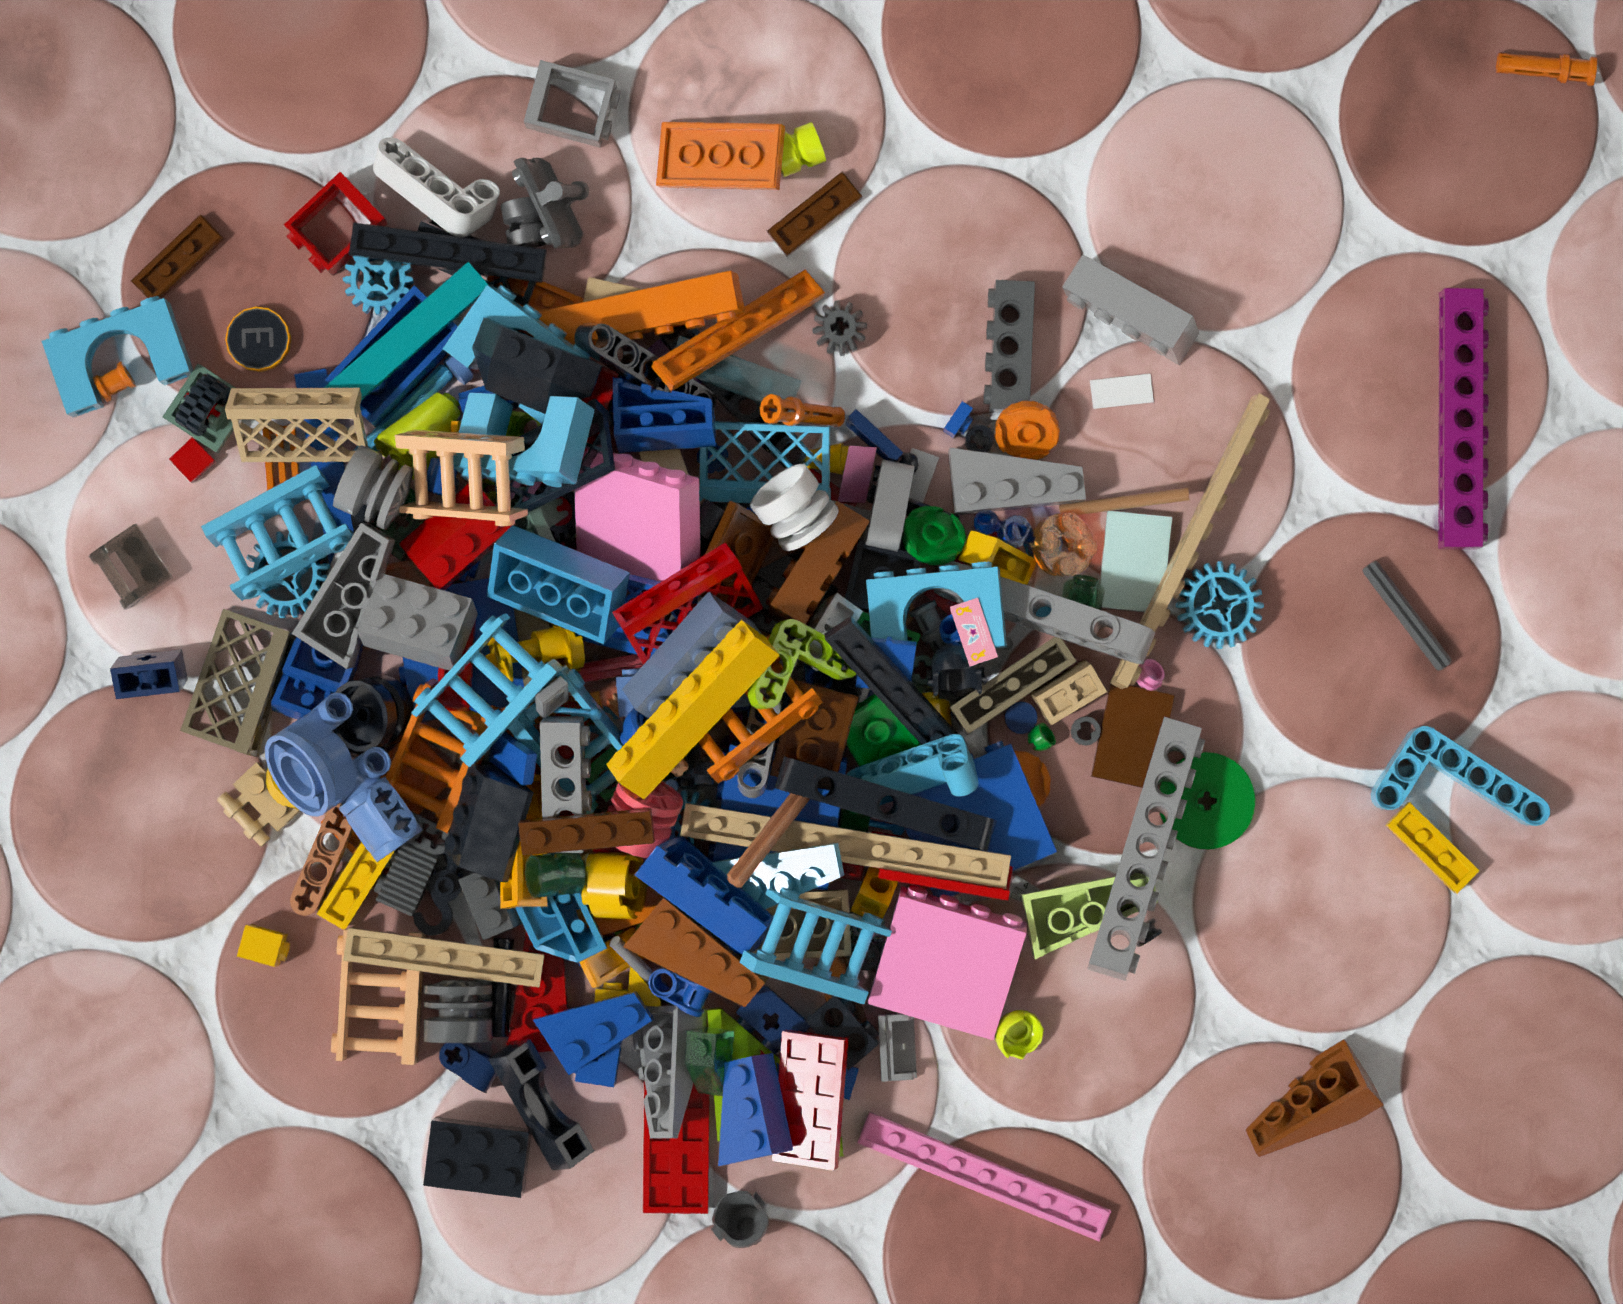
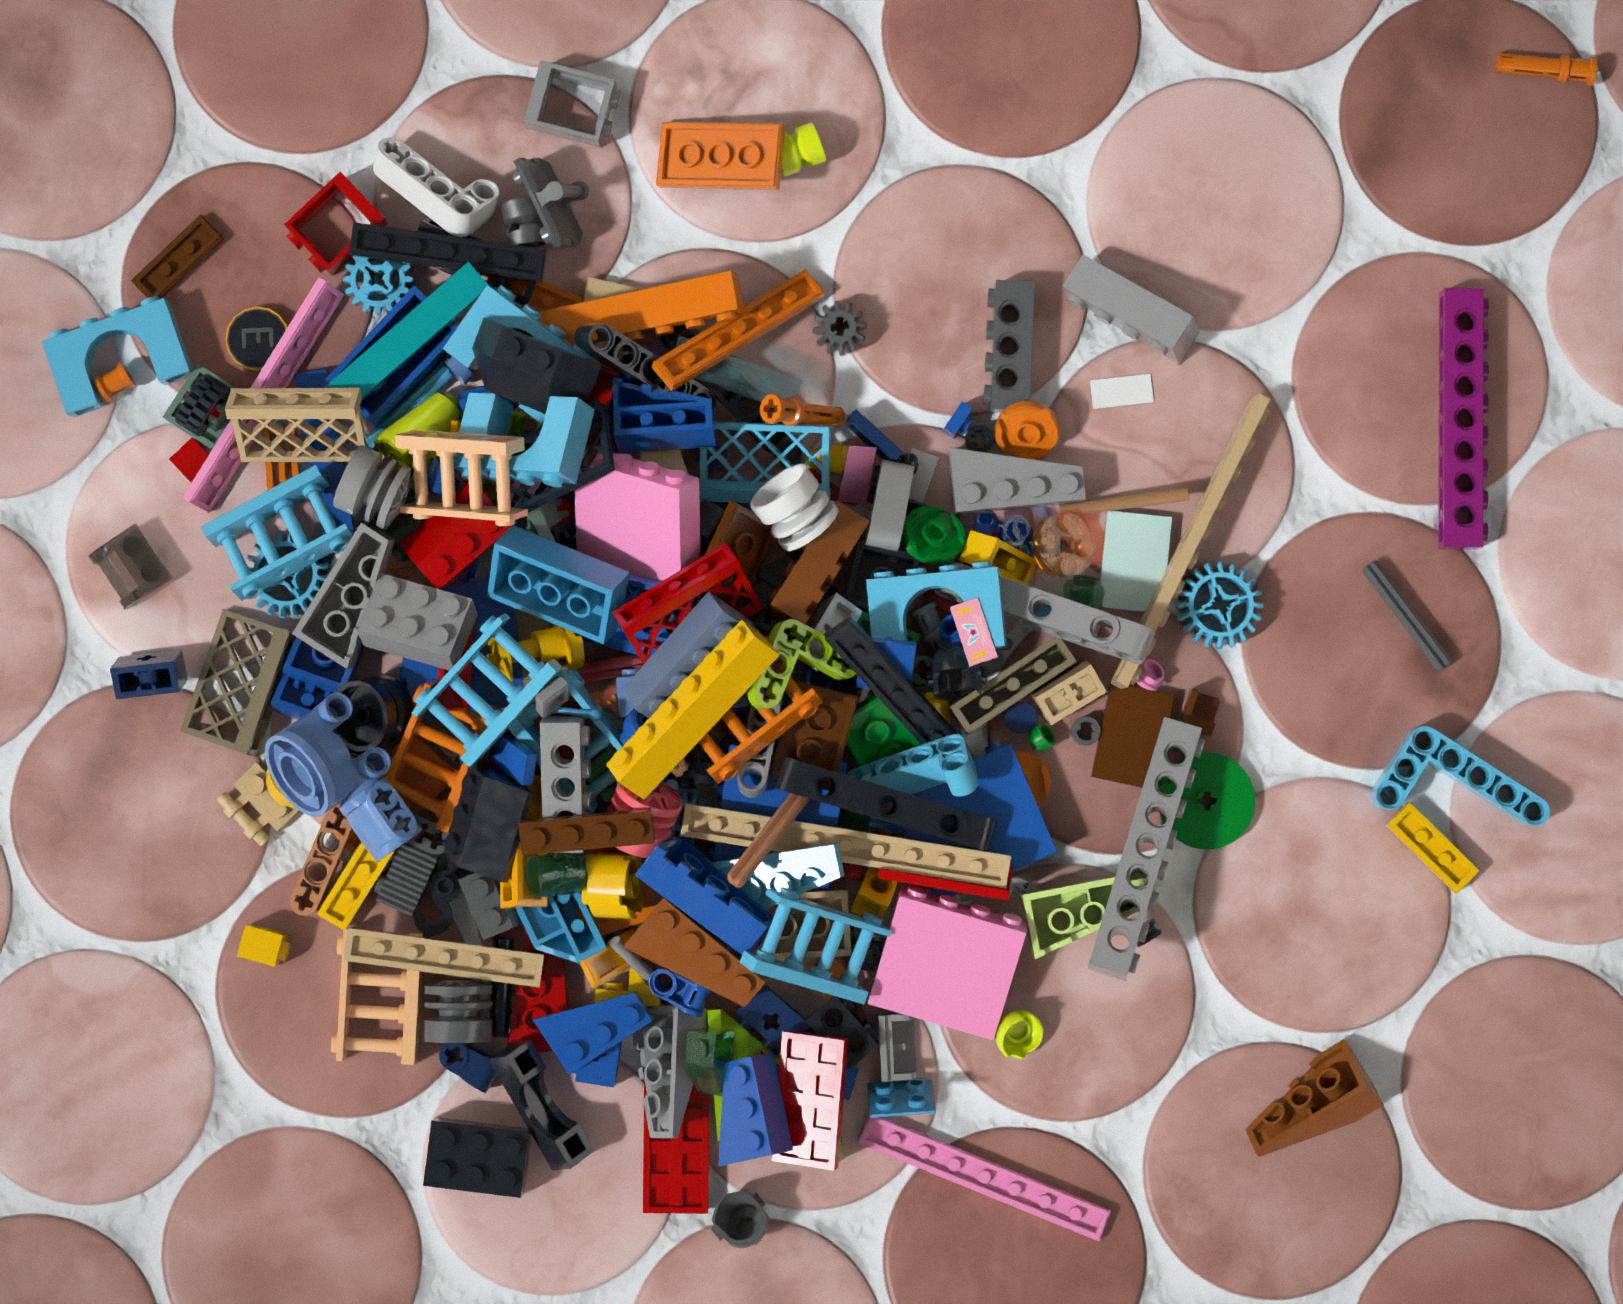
reddish brown tile [767,171,862,257] -> none
none -> bright pink tile [183,277,344,513]
none -> dark azure hinge [867,1078,936,1118]
none -> reddish brown panel [1179,688,1220,736]

